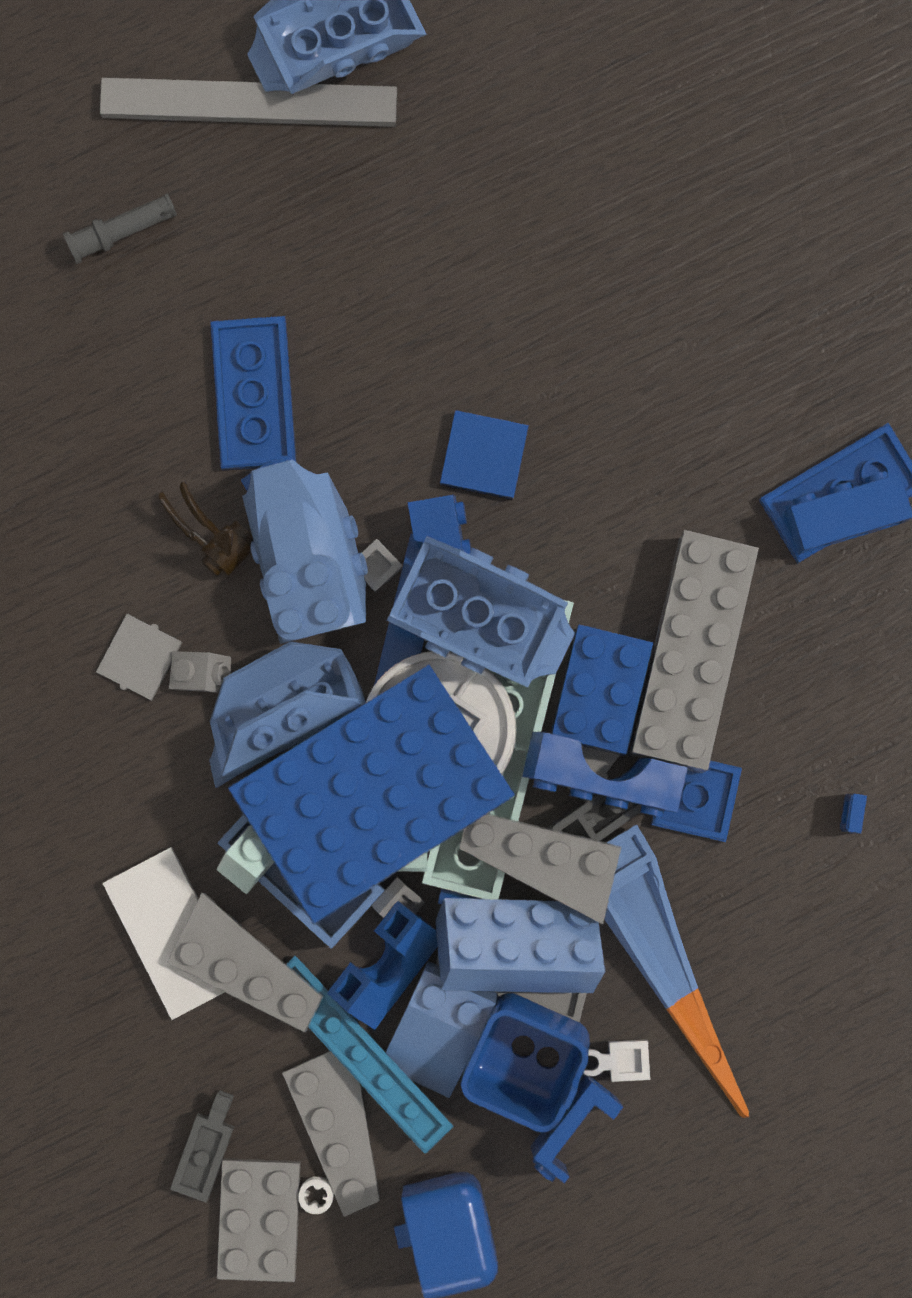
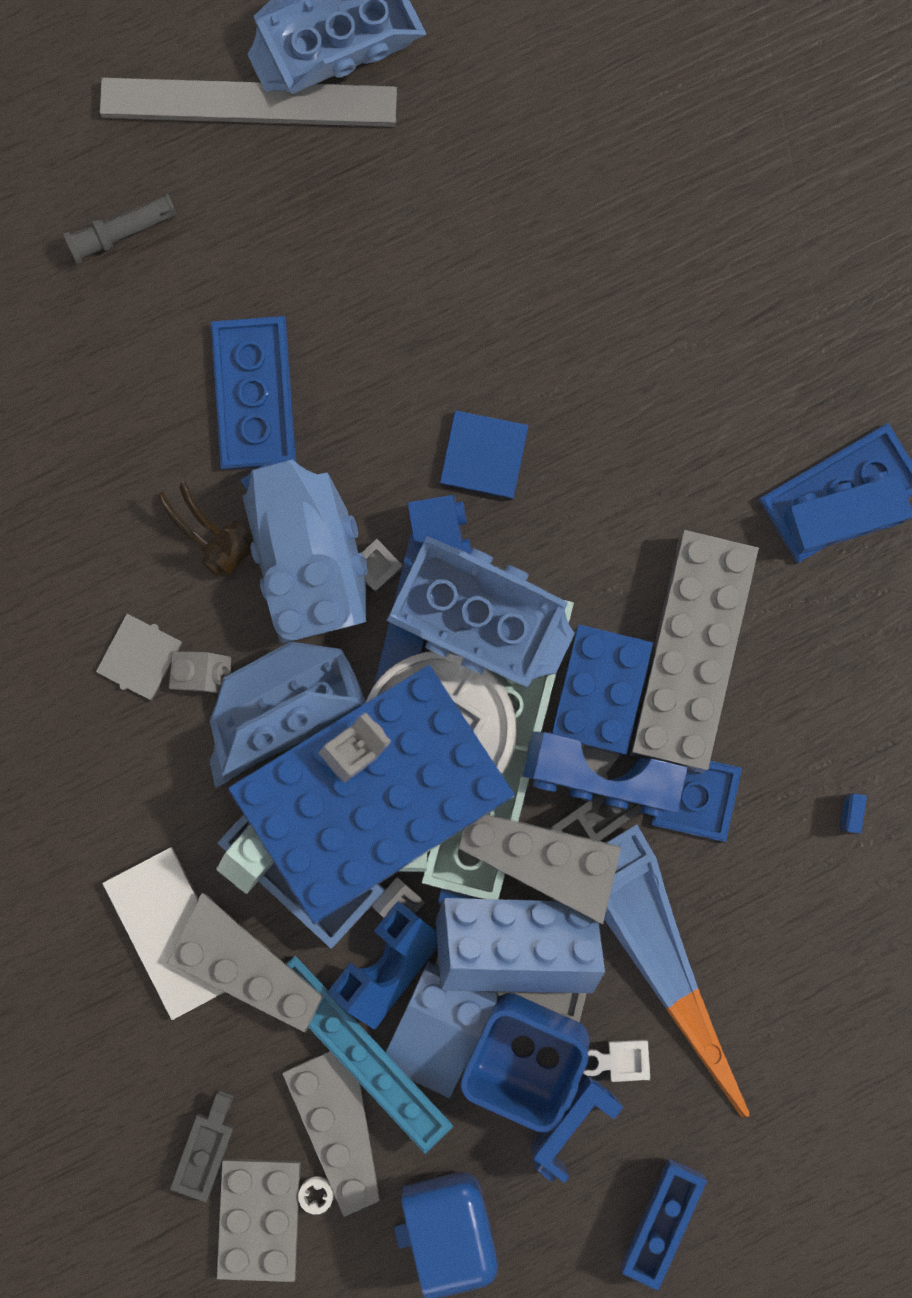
none -> light grey bracket [318,713,390,784]
none -> blue brick [621,1158,707,1291]

